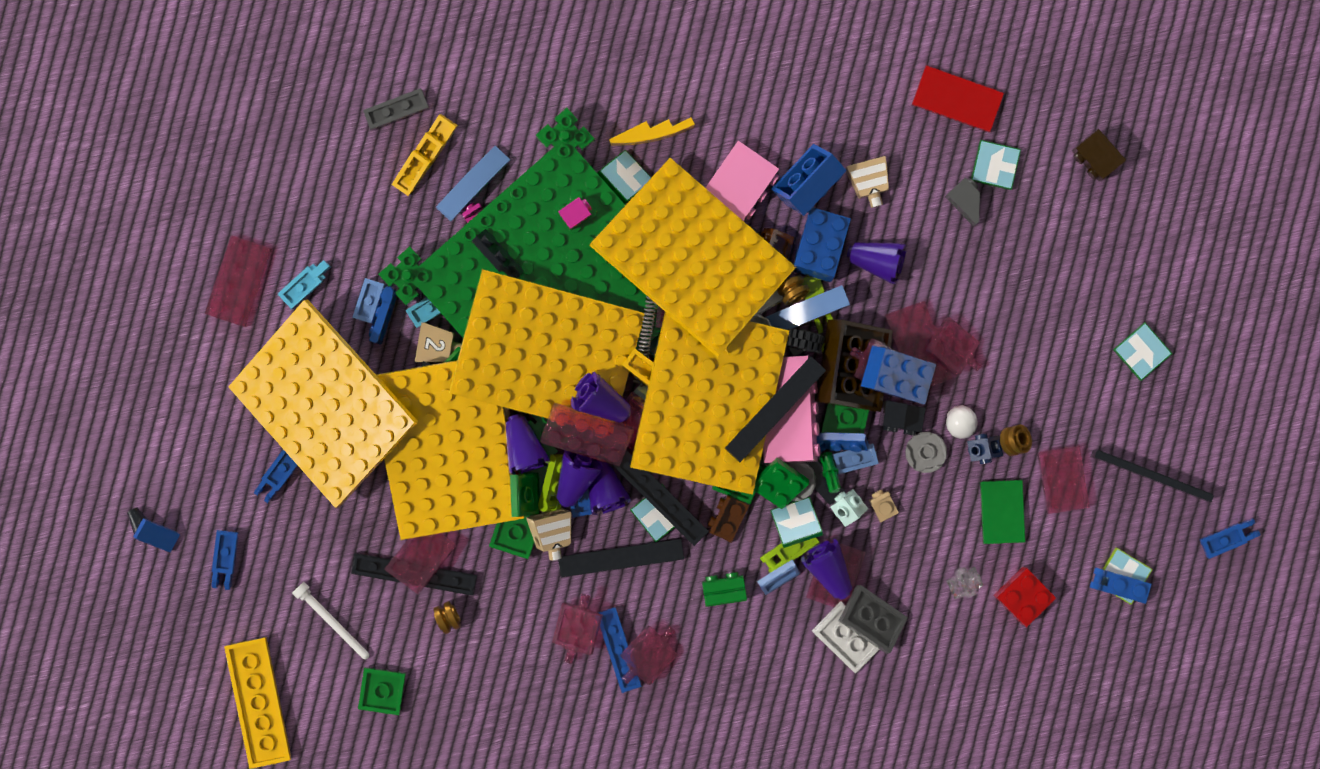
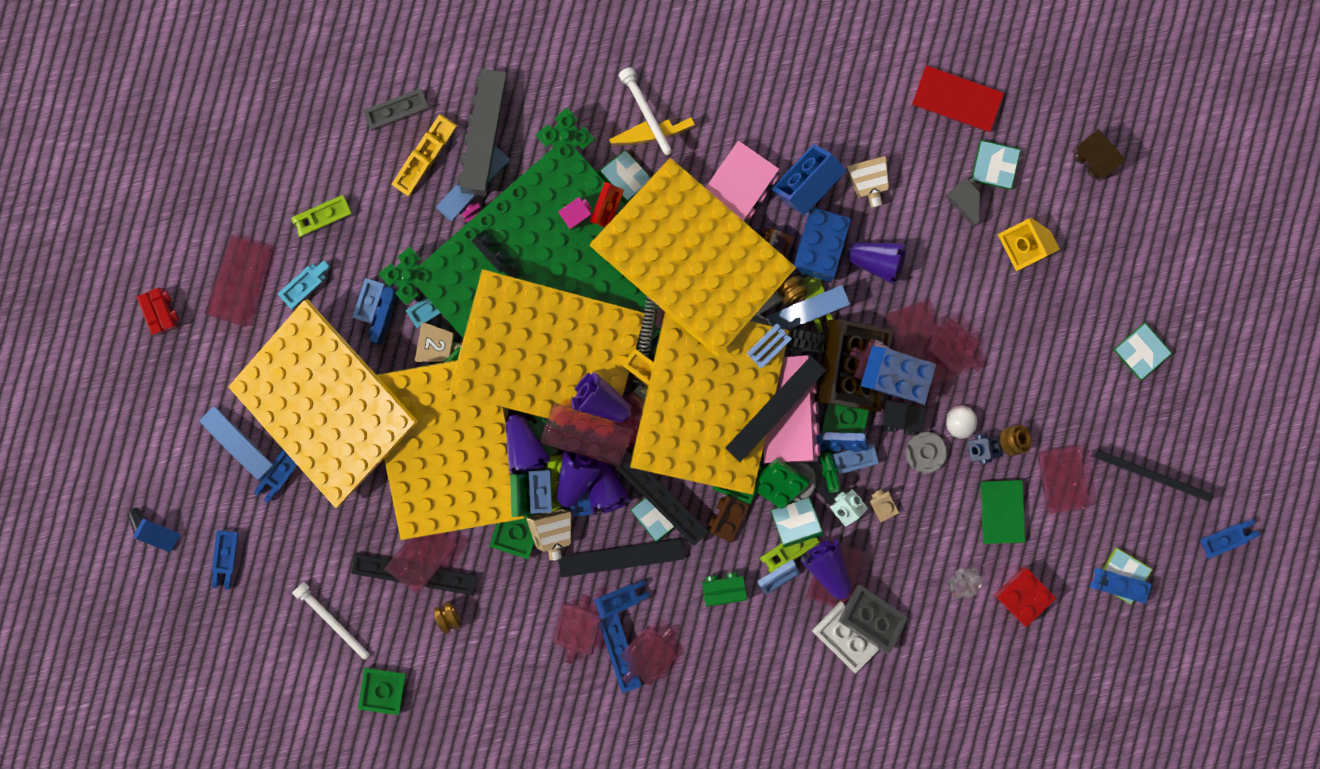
yellow plate [224,637,292,769] -> none
none -> red brick [136,287,179,336]
none -> medium blue slope [199,406,274,481]
none -> lime plate [291,195,352,238]
none -> dark grey brick [457,68,507,197]
none -> medium blue plate [528,470,552,514]
none -> red plate [590,182,624,228]
none -> blue hinge [594,580,651,619]
none -> white piece [619,67,671,155]
none -> light blue tile [746,324,791,368]
none -> yellow slope [998,218,1060,271]

